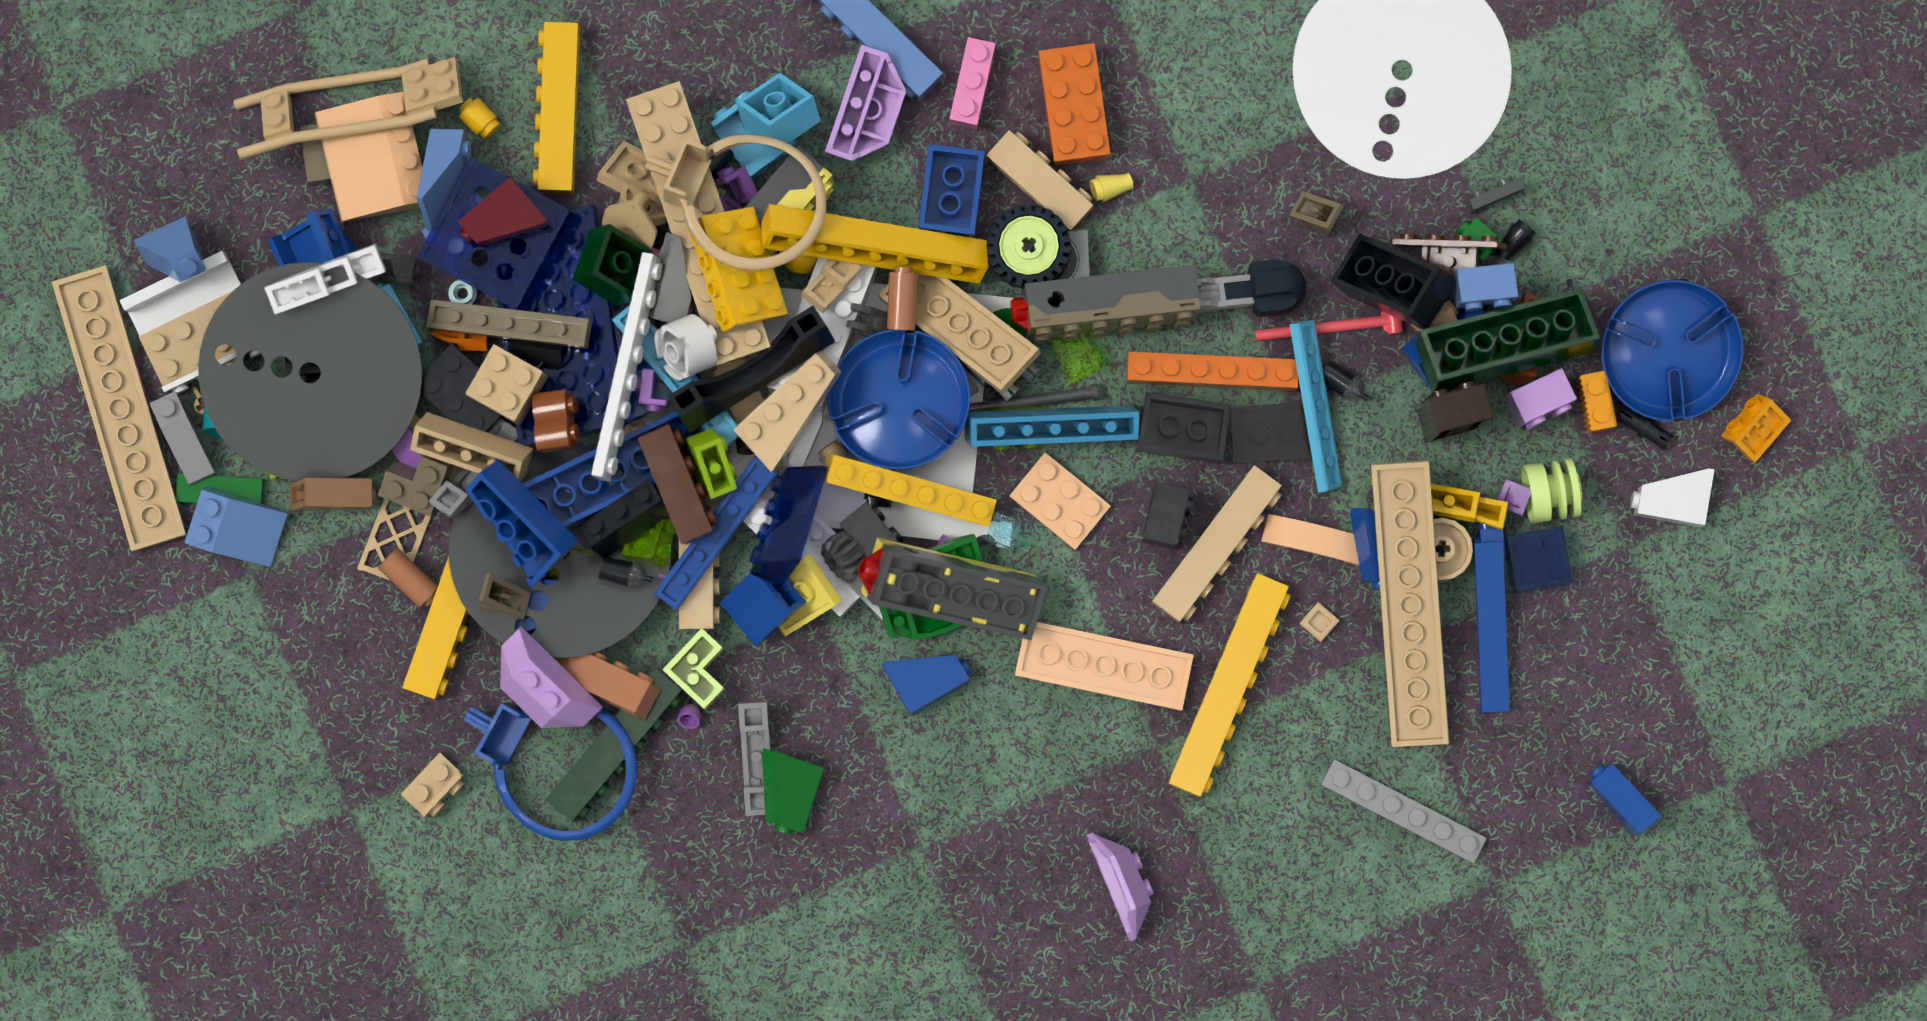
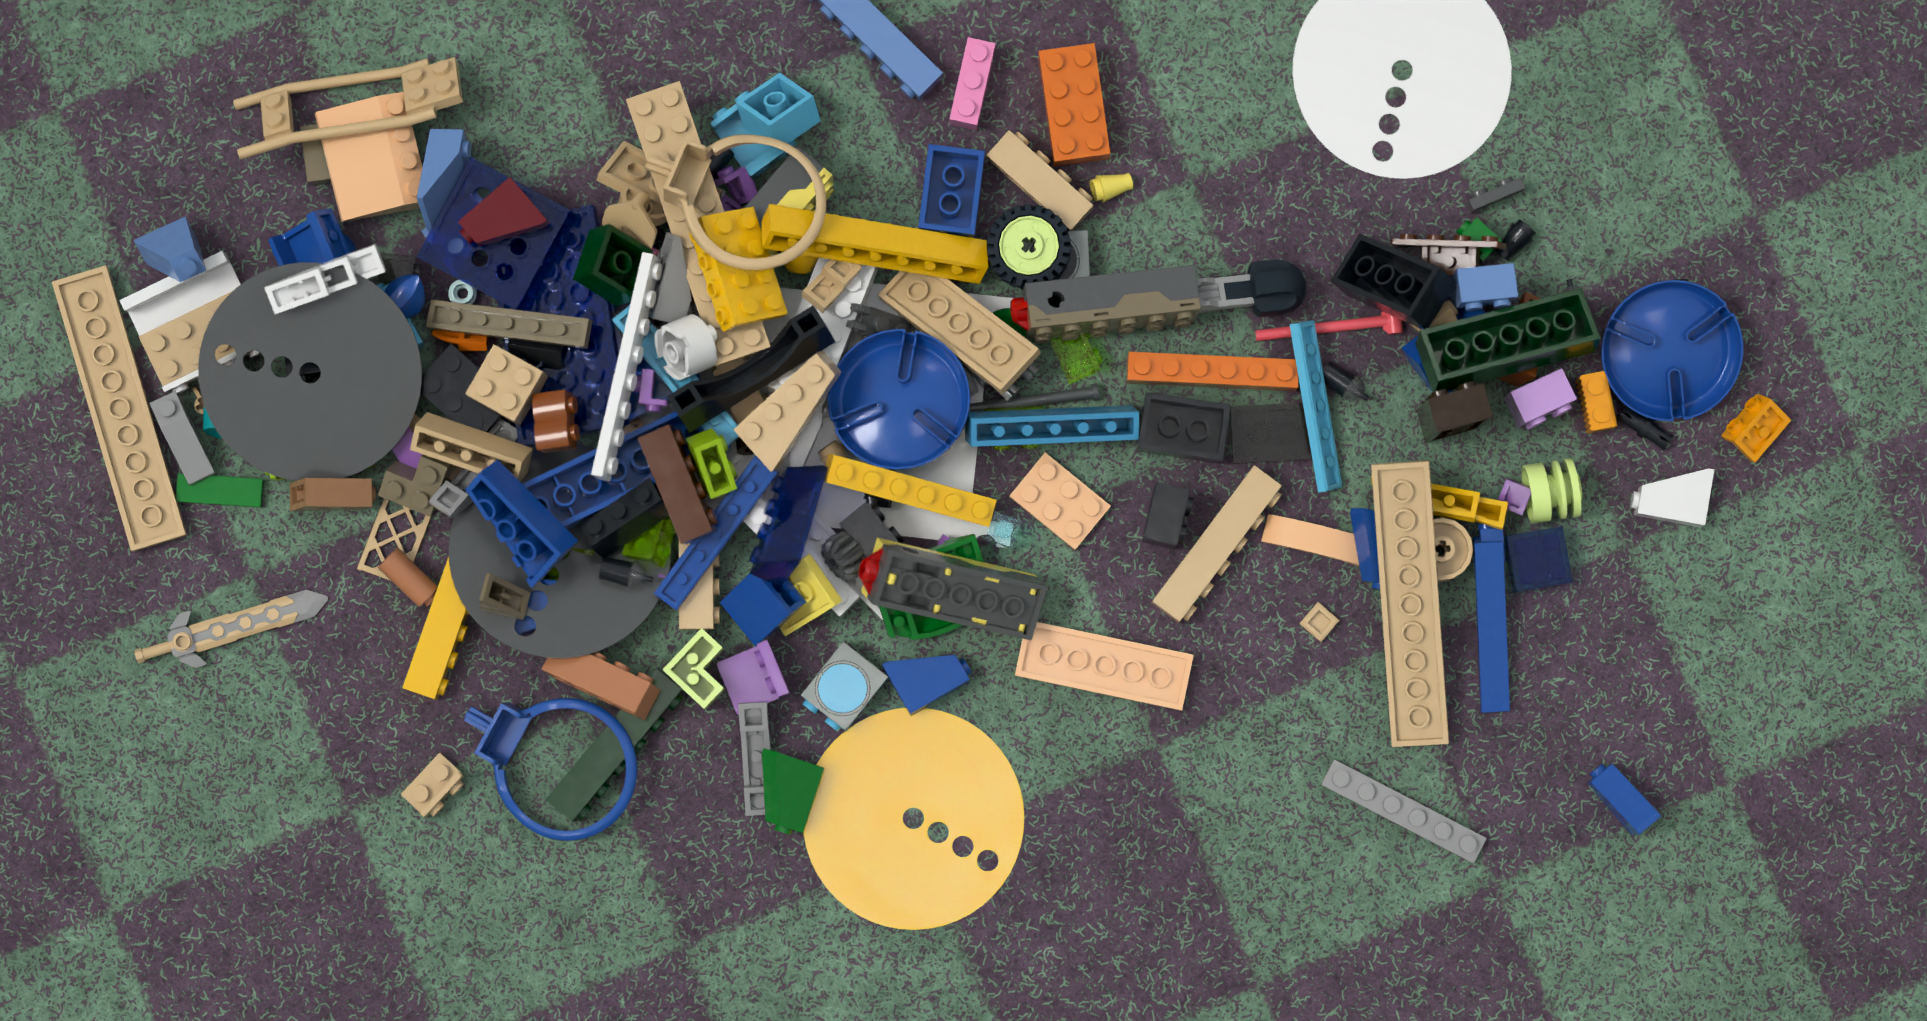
medium blue slope [185,486,288,567] -> none
yellow brick [459,98,501,140] -> none
lavender wedge [500,627,603,728] -> none
yellow brick [533,22,580,195] -> none
medium lavender hinge [677,704,701,729] -> none
lavender wedge [825,45,907,161] -> none
nougat brick [887,267,918,330] -> none
lavender wedge [1086,833,1154,942] -> none
yellow brick [1168,573,1291,797] -> none
dark tan slope [1289,191,1344,236] -> none
none -> sword [134,590,328,668]
none -> blue piece [384,274,426,319]
none -> medium lavender bracket [717,640,790,715]
none -> panel [801,642,888,732]
none -> yellow piece [803,708,1024,930]

